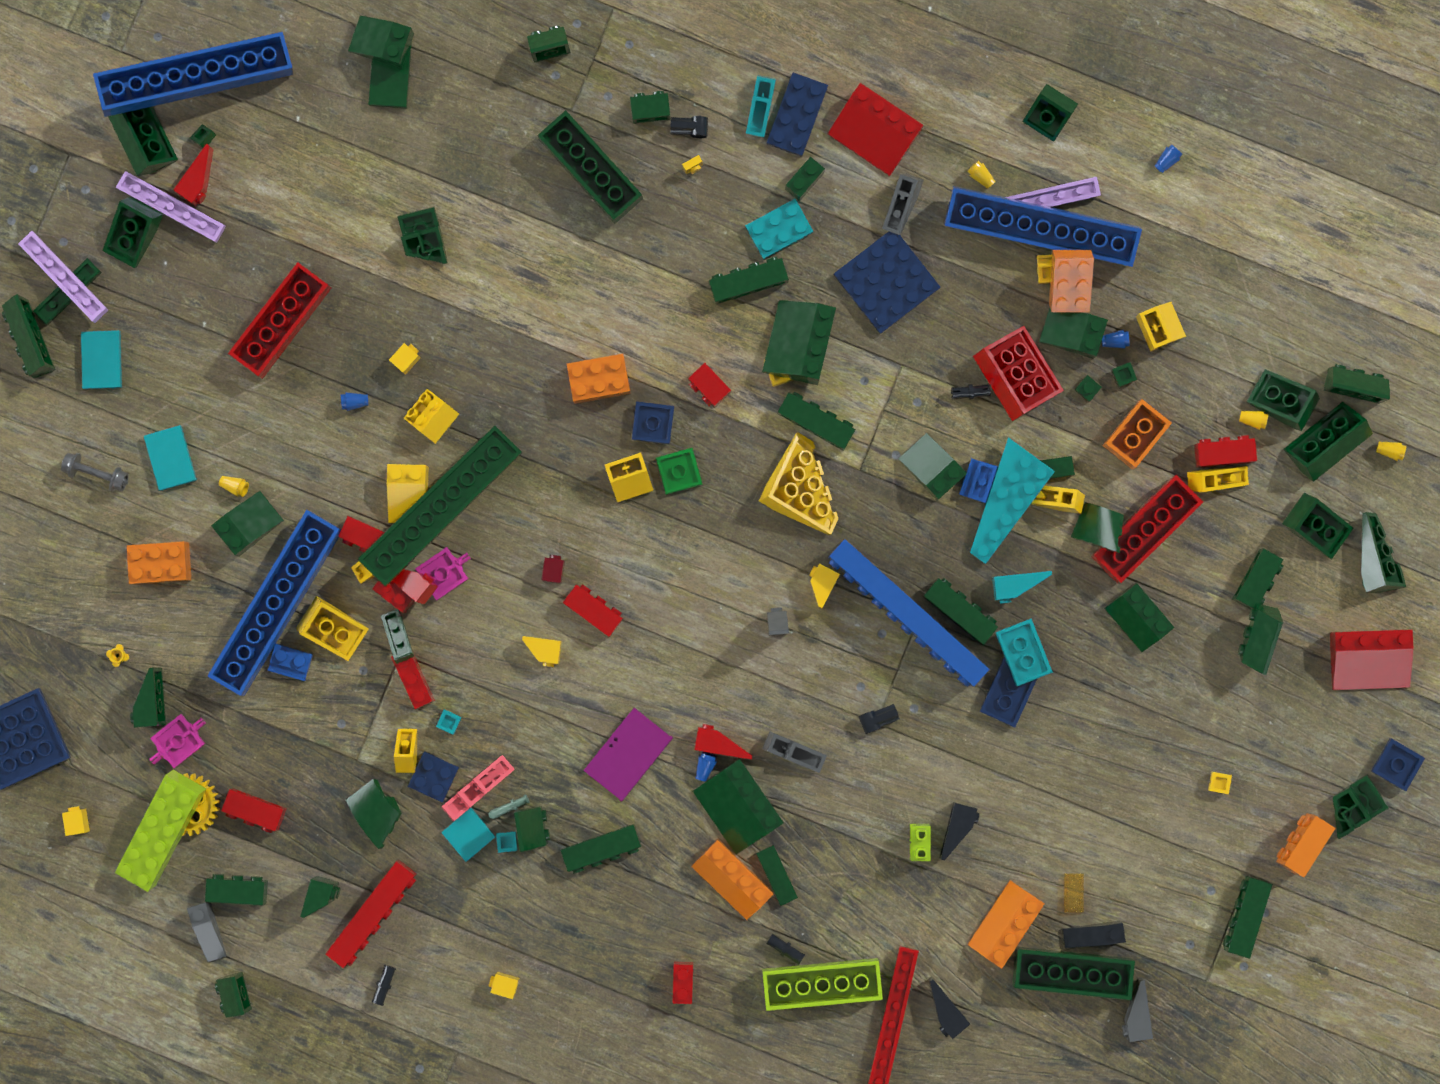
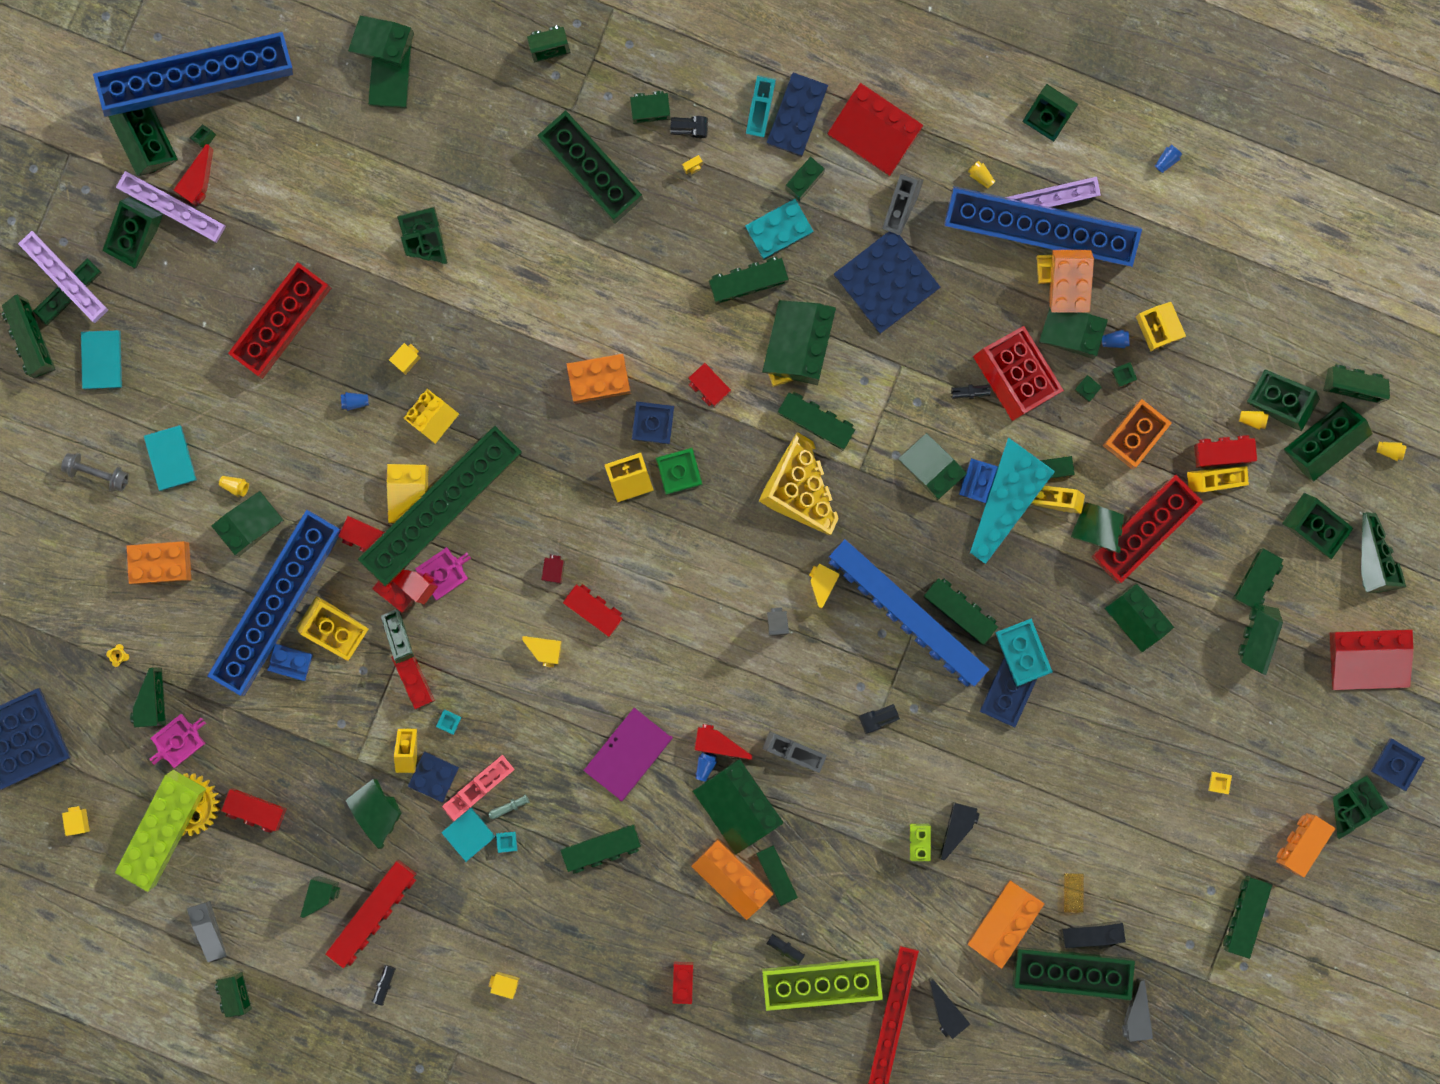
dark green brick [205,874,268,905] -> none
yellow bracket [351,562,374,584] -> none
dark green slope [514,806,550,852] -> none
teal slope [992,571,1052,604] -> none

